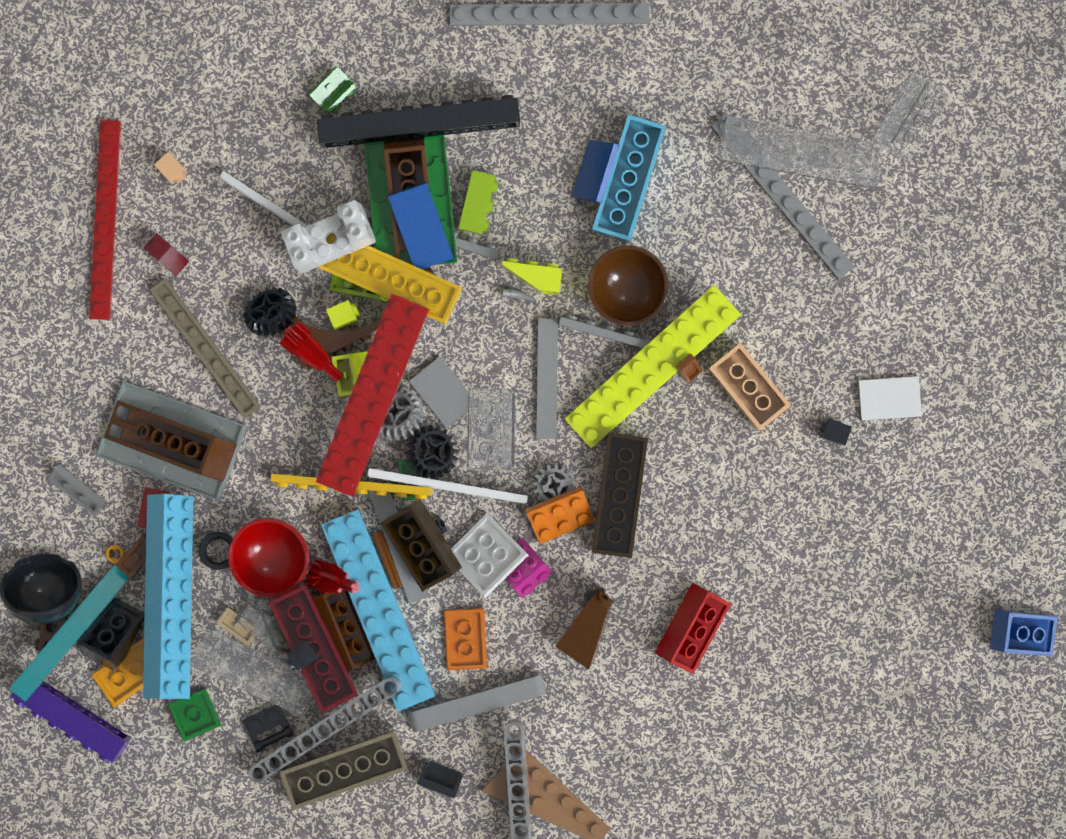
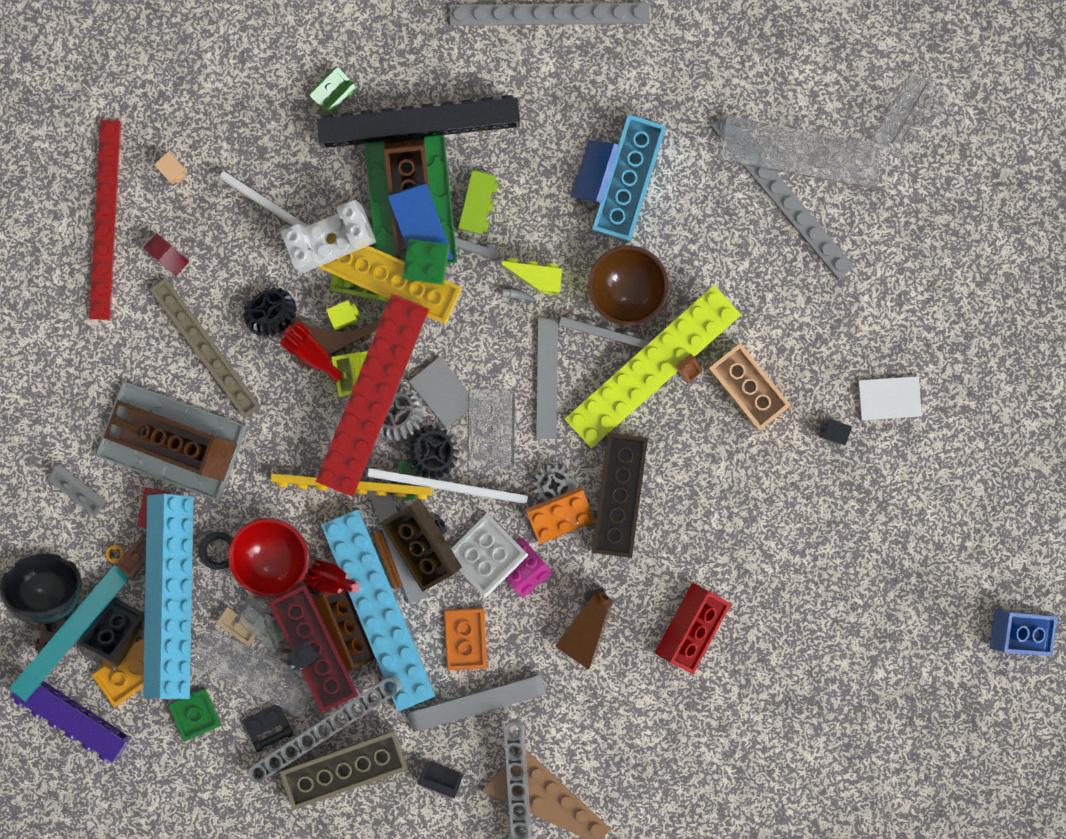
none -> green plate [402,239,450,285]

